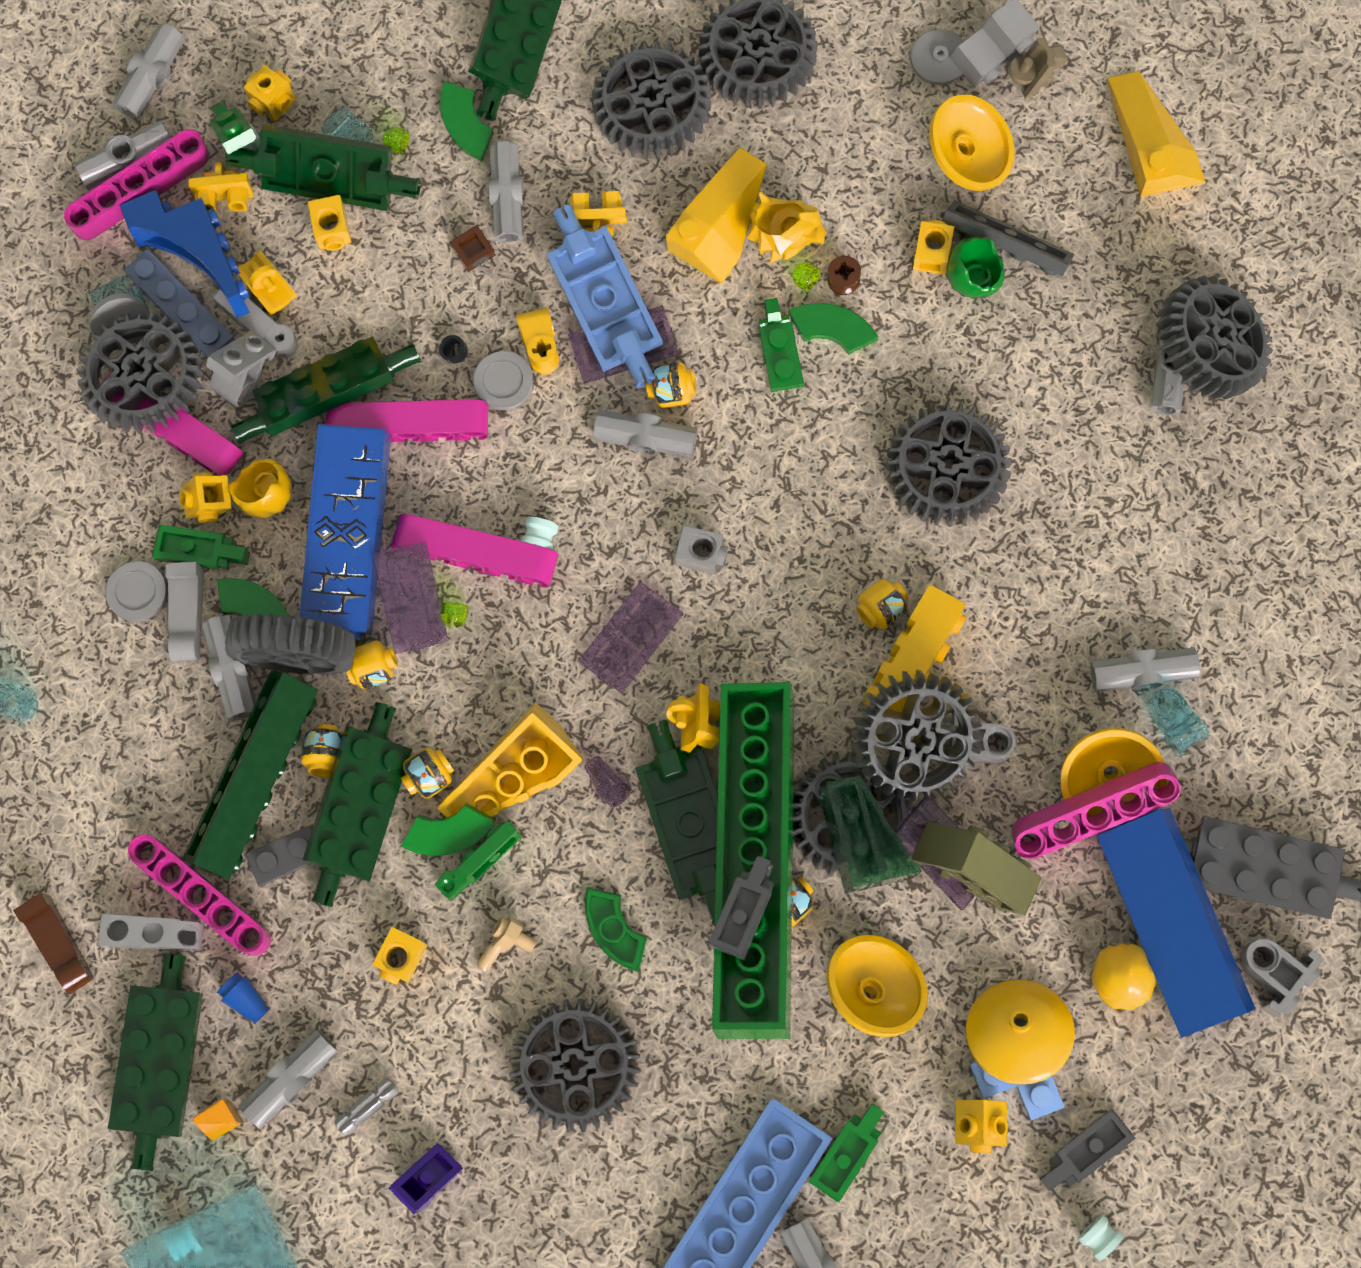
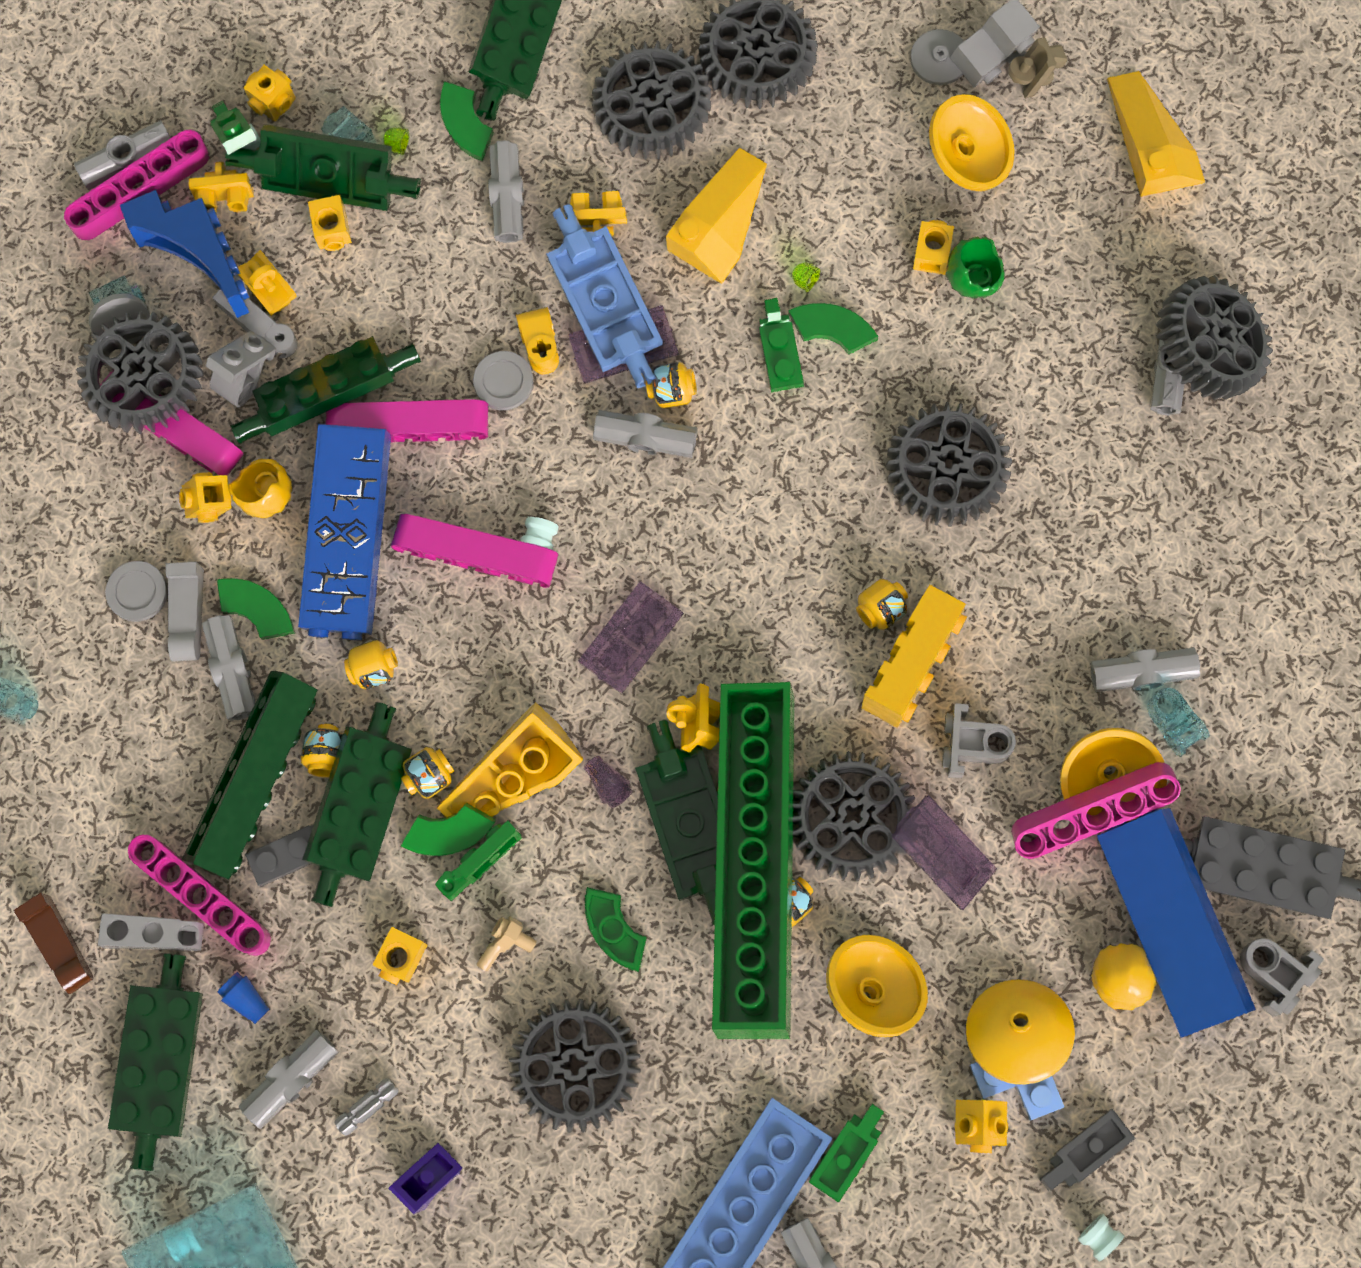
light grey piece [112,23,185,119] -> none
sand blue plate [123,249,235,358] -> none
green hinge [152,525,250,570] -> none
light orange slope [192,1099,243,1141] -> none
dark grey gear [225,613,356,676] -> none
clear purple piece [372,542,449,654] -> none
black hinge [439,335,468,364] -> none
clear neon green hinge [440,602,468,628] -> none
reddish brown plate [450,225,496,272] -> none
light grey brick [675,525,728,575] -> none
dark grey hinge [709,856,774,960] -> none
yellow hair [747,191,827,264] -> none
clear green wedge [818,775,922,894] -> none
reddish brown wheel [827,255,861,295] -> none
dark grey gear [850,669,983,802] -> none
olive wedge [911,821,1042,916] -> none
dark grey plate [942,200,1074,276] -> none

